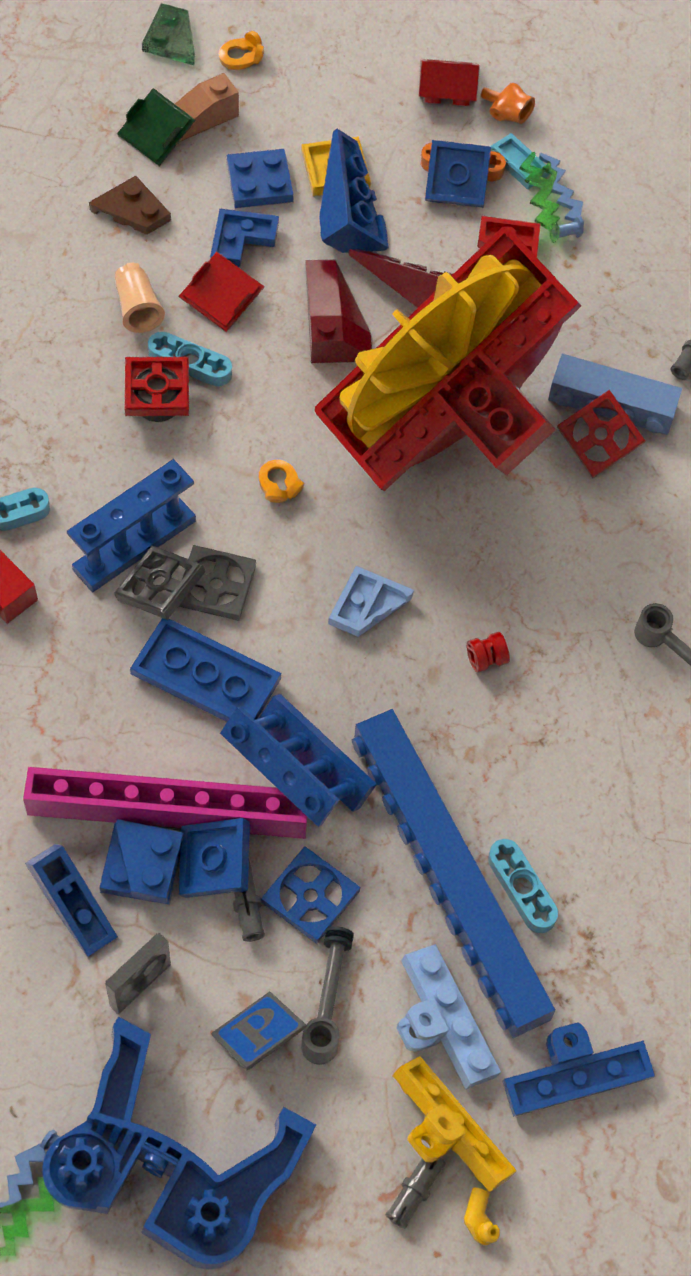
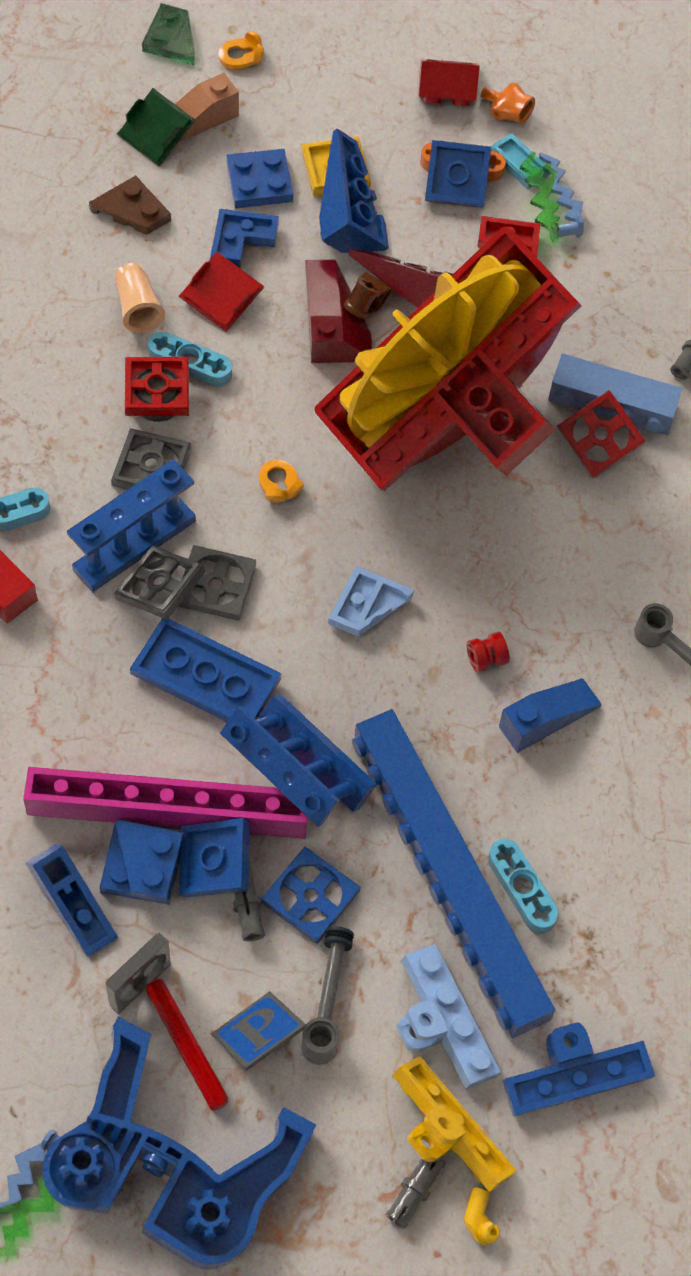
none -> dark grey piece [111,428,192,490]
none -> red axle [146,978,228,1111]
none -> reddish brown piece [343,272,392,319]
none -> blue slope [499,678,602,753]

